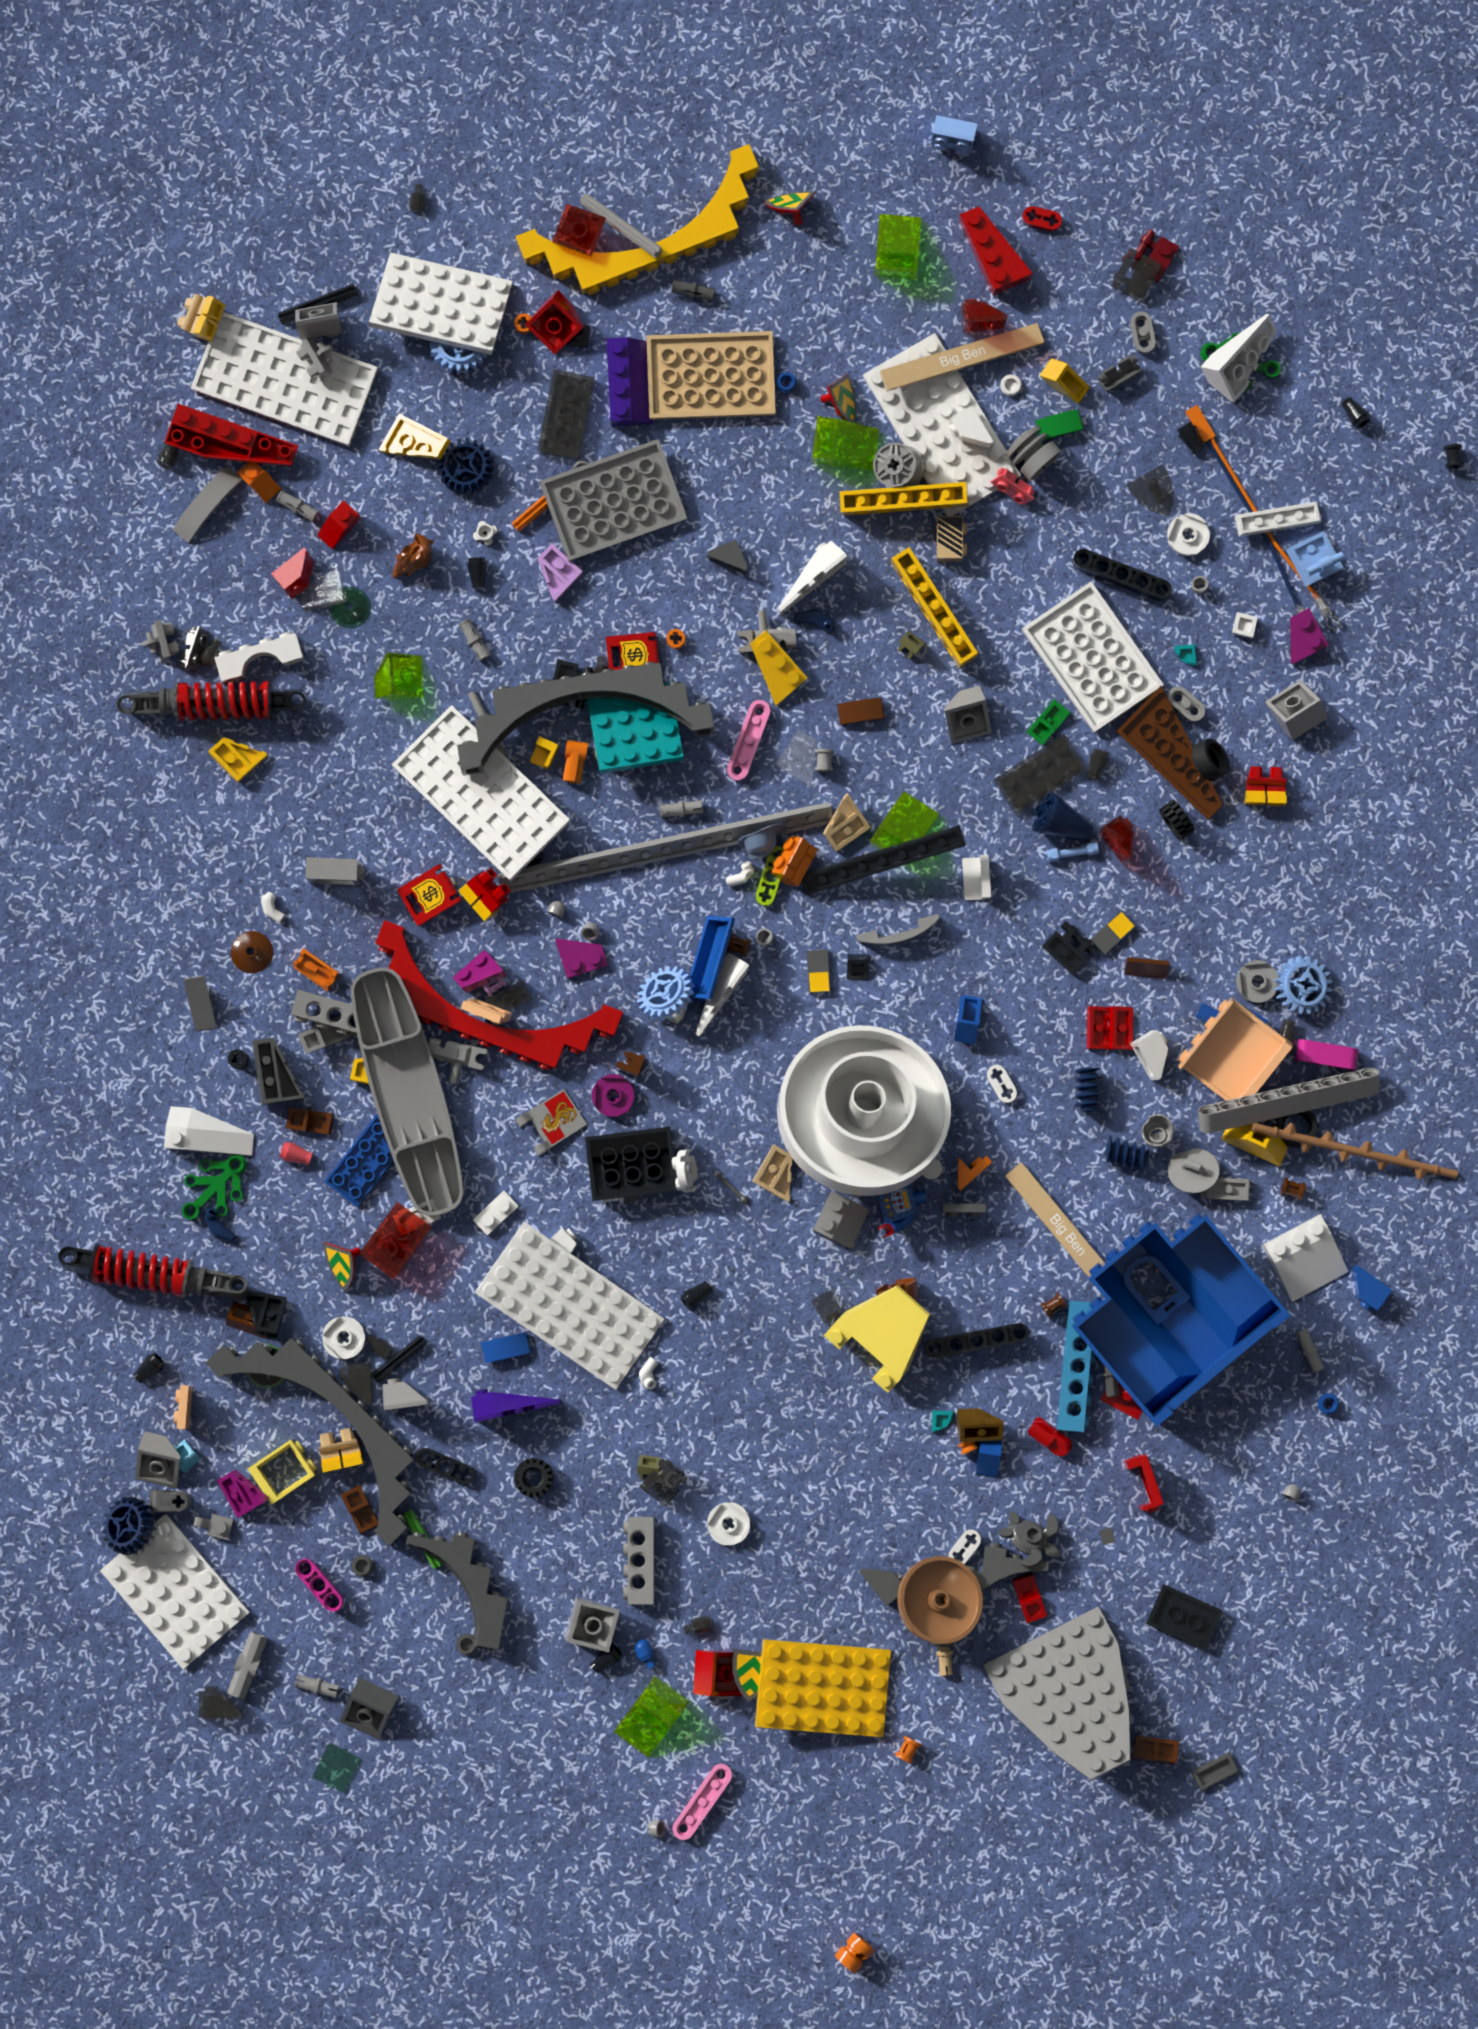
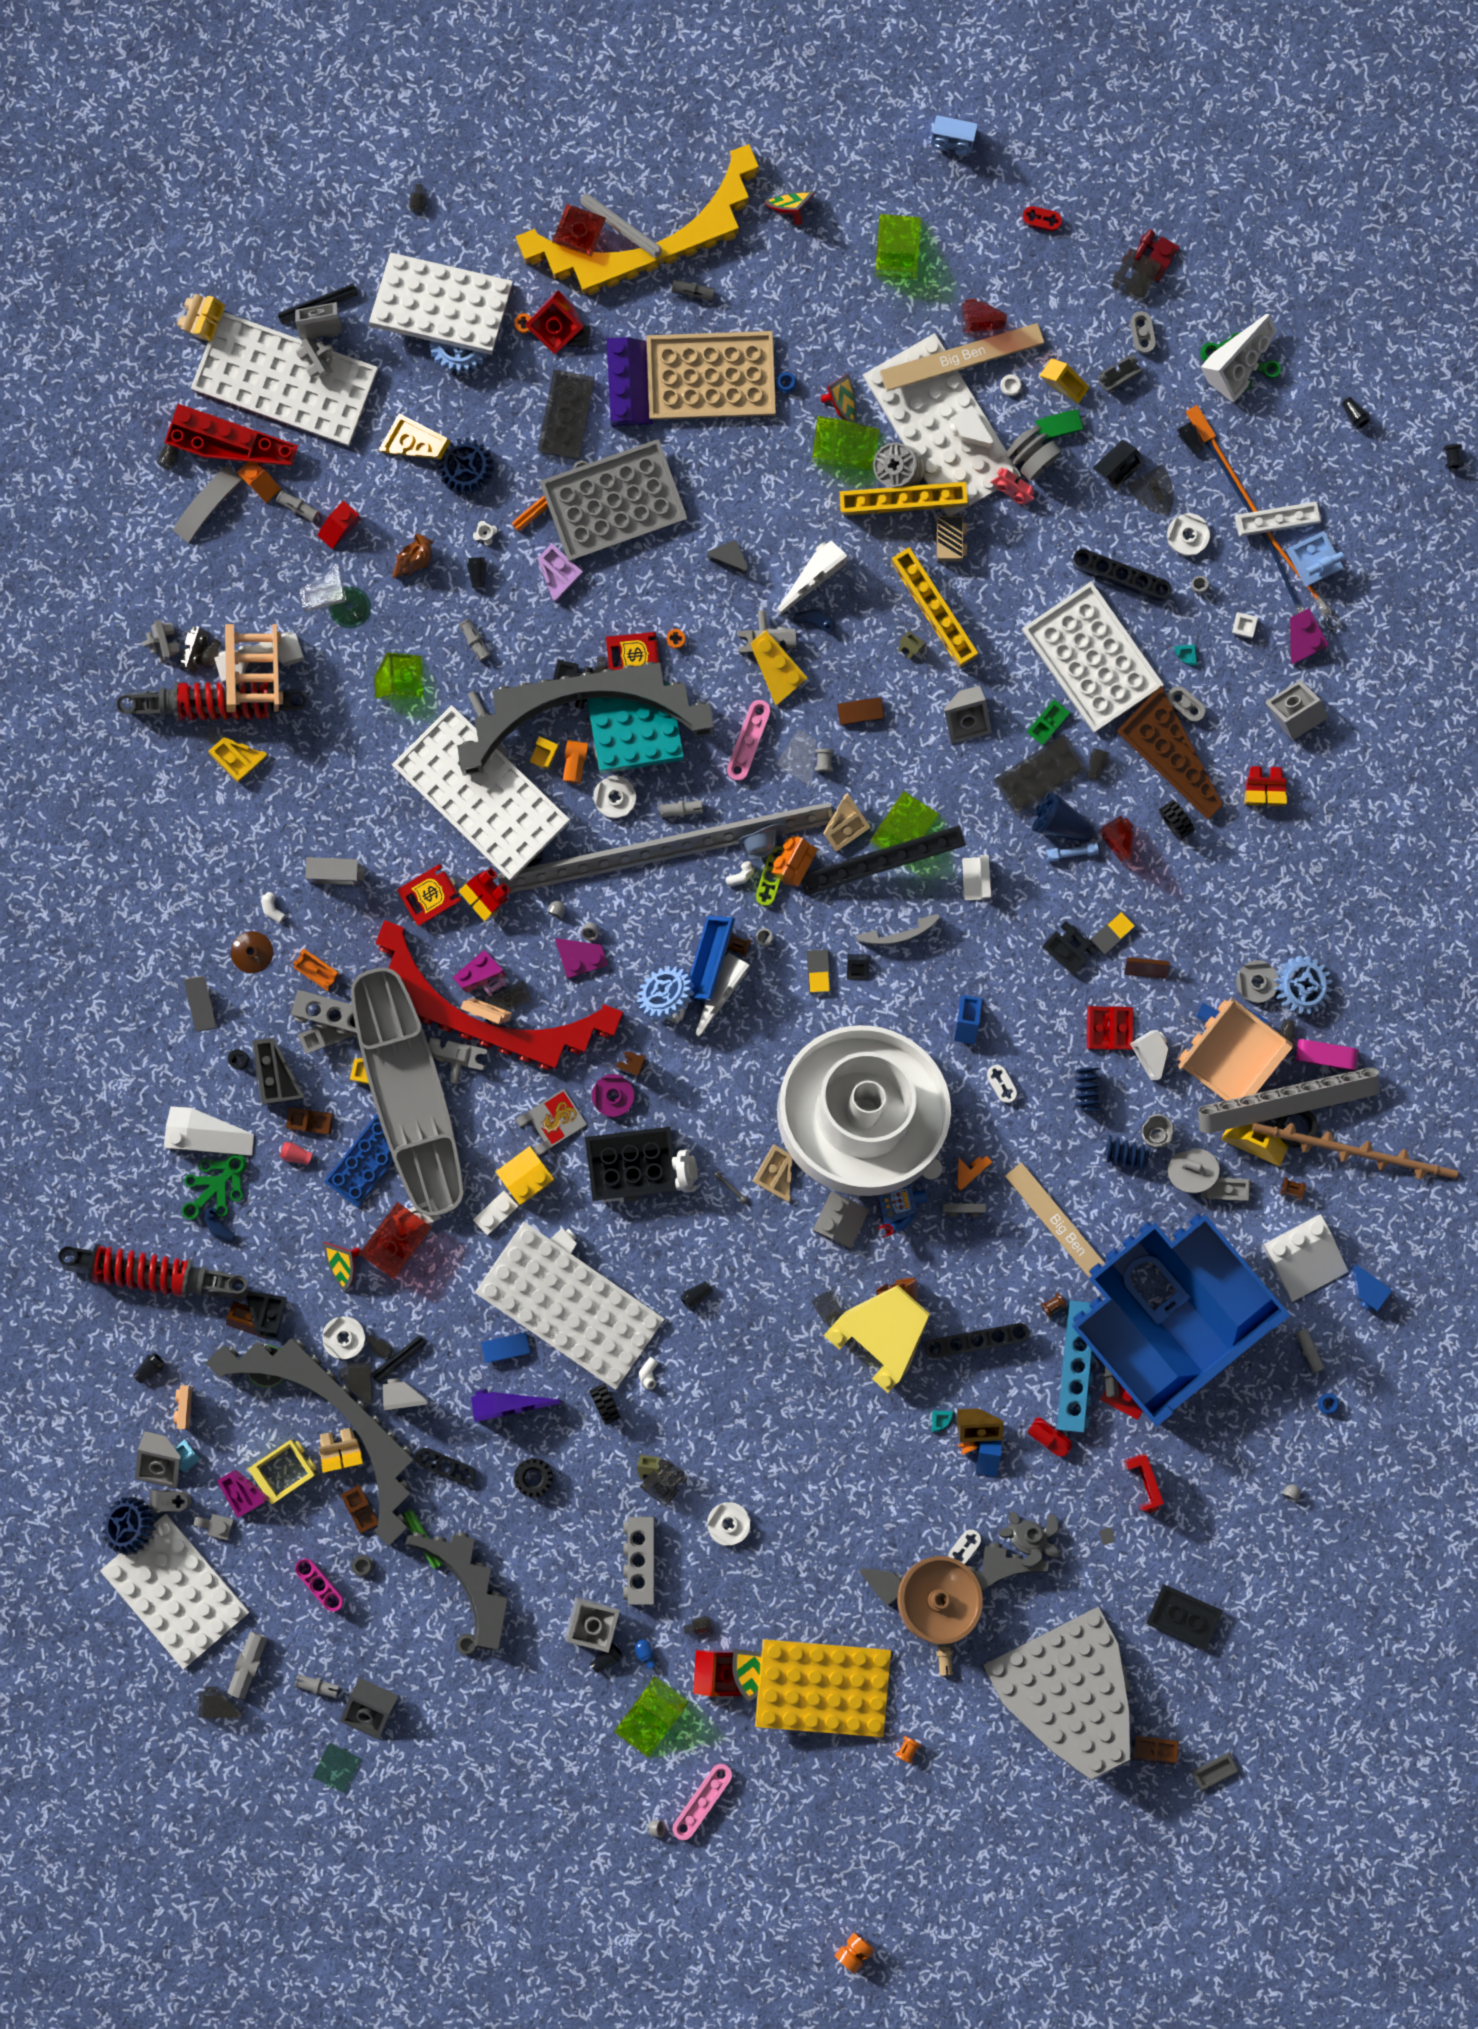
slope [271,548,314,599] -> none
red wedge [959,206,1033,296] -> none
red slope [1012,1572,1047,1623] -> none
black tyre [1192,738,1230,781] -> none
none -> light nougat fence [225,624,283,712]
none -> yellow slope [496,1146,555,1206]
none -> black tyre [589,1383,621,1426]
none -> white plate [594,776,636,819]
none -> black panel [1093,440,1145,490]

